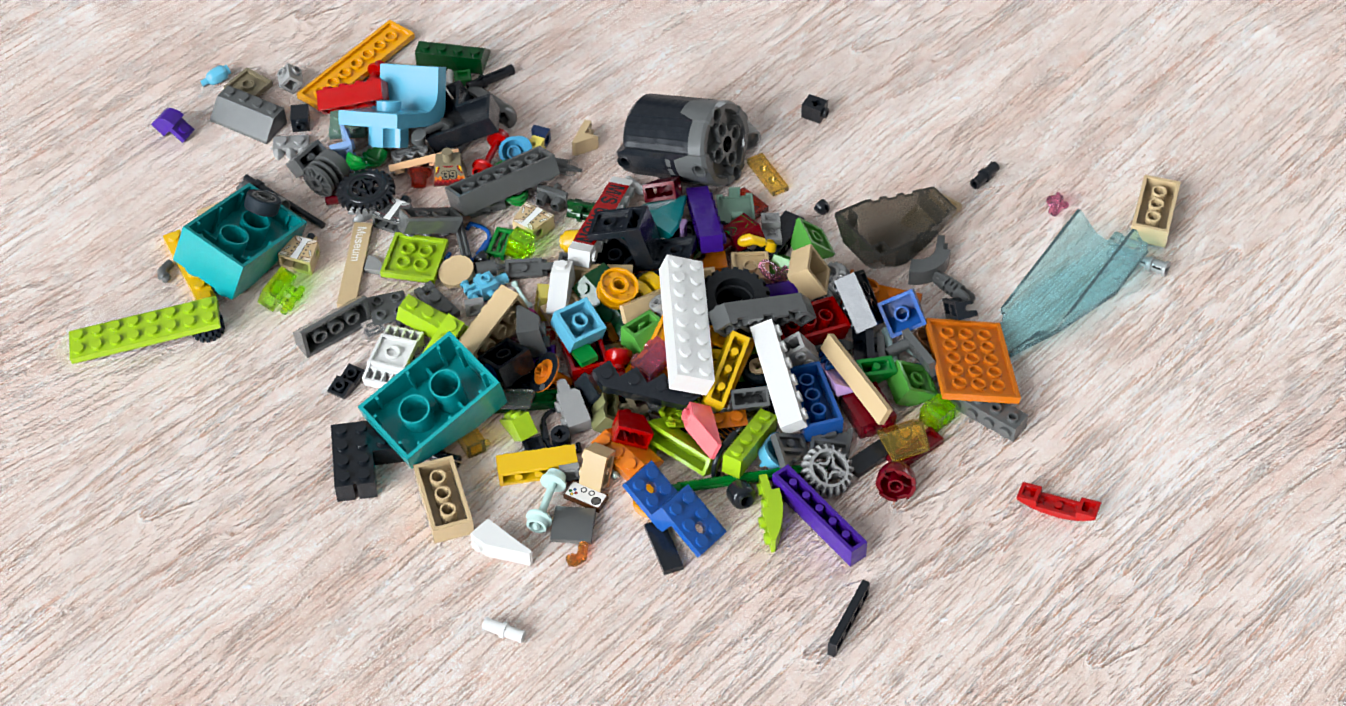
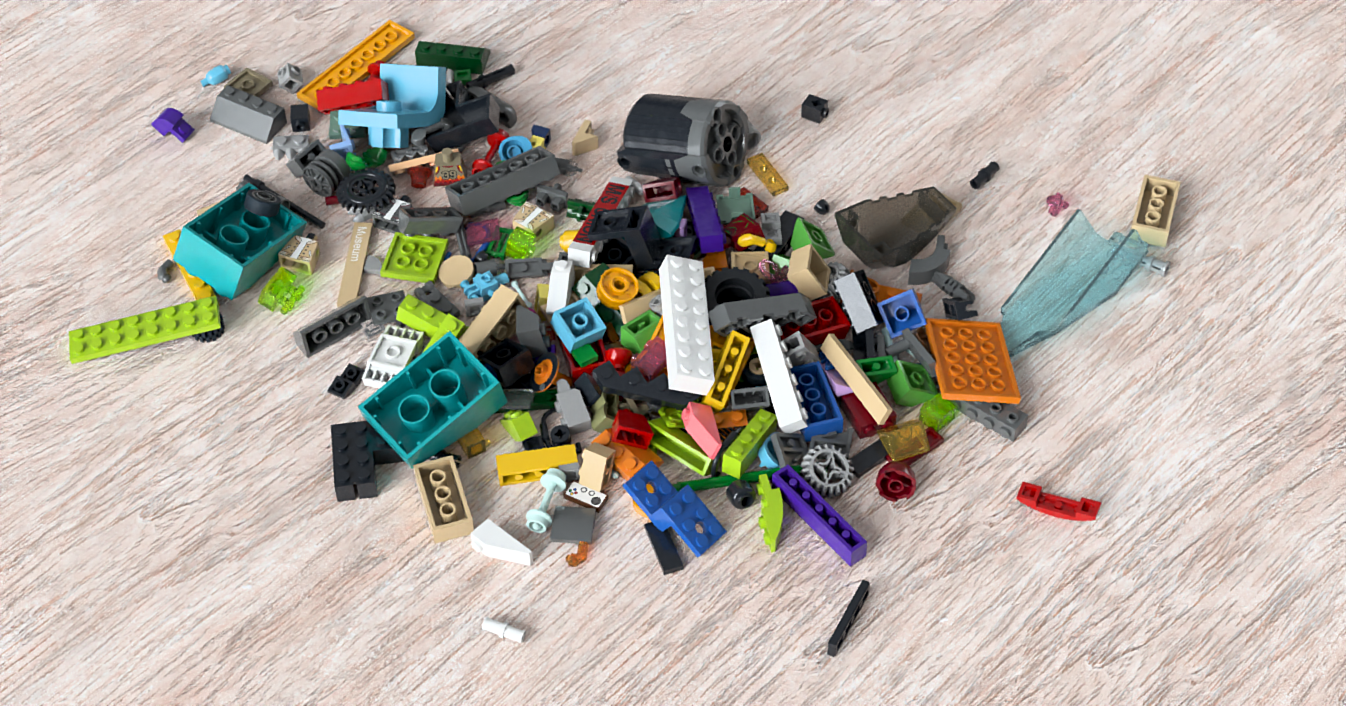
none -> clear pink piece [466,218,500,246]

